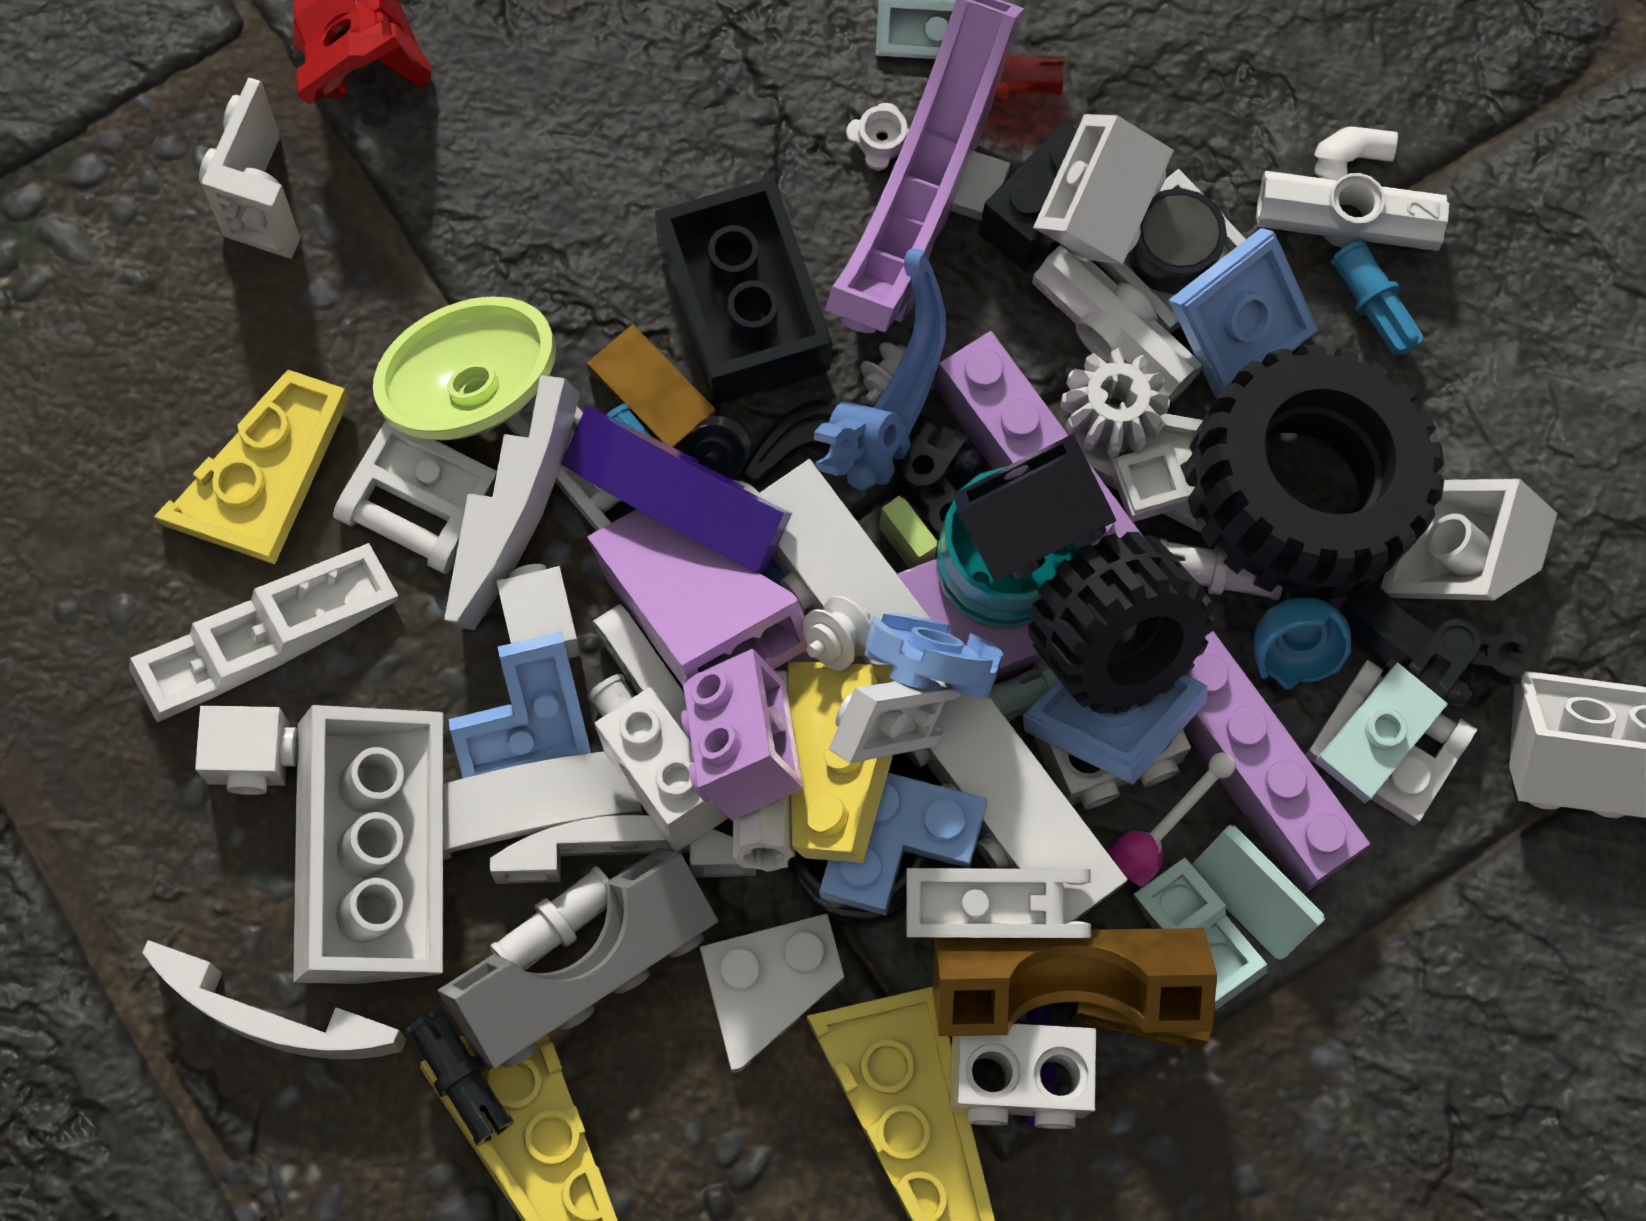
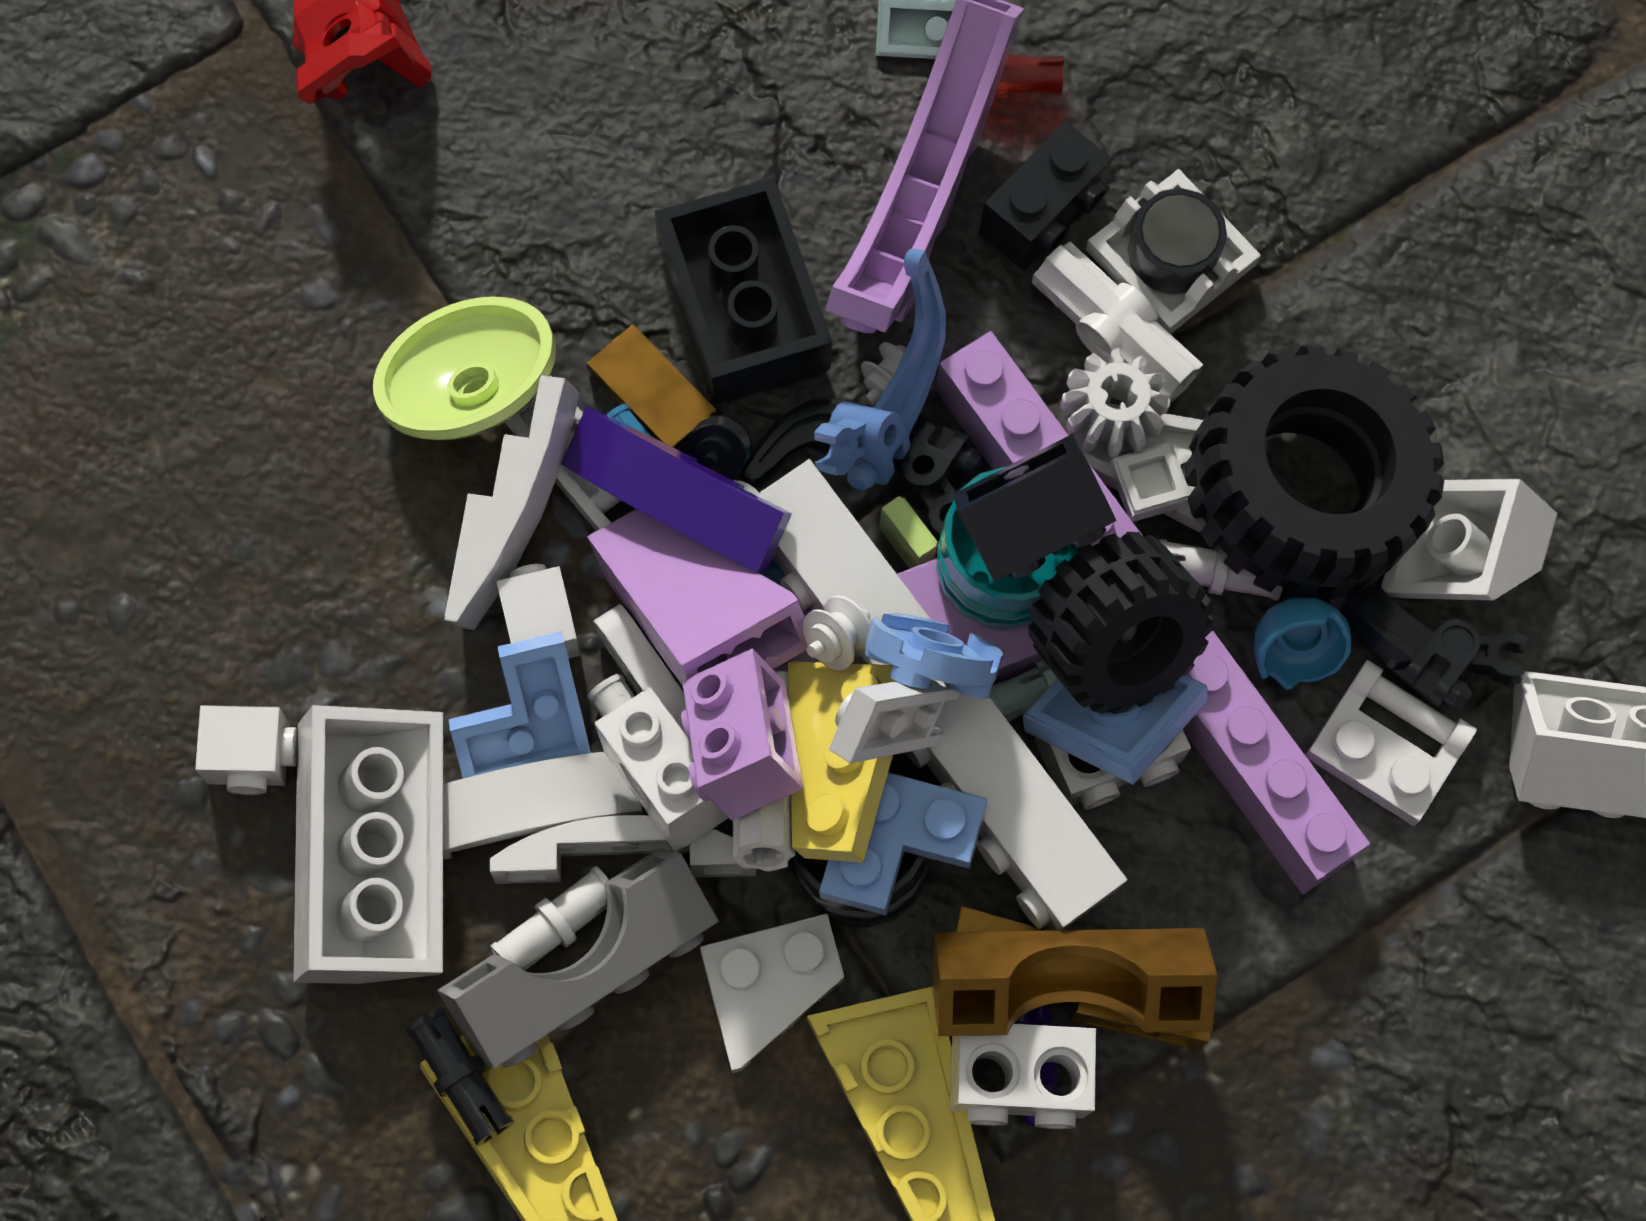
white slope [129,543,398,722] -> none
white slope [142,940,406,1059] -> none
light yellow wing [154,370,350,564] -> none
white bracket [199,77,301,259] -> none
white plate [333,420,497,575] -> none
white plate [846,103,909,171] -> none
white hinge [906,868,1091,938] -> none
white tile [951,151,1010,221] -> none
white brick [1033,114,1174,264] -> none
hinge [1106,752,1235,887] -> none
light aqua slope [1133,857,1267,1011] -> none
light blue plate [1169,228,1319,398] -> none
light aqua slope [1192,825,1325,960] -> none
white piece [1256,171,1449,251] -> none
white arm [1314,127,1398,181] -> none
light aqua plate [1314,662,1448,803] -> none
dark azure axle [1331,240,1423,357] -> none

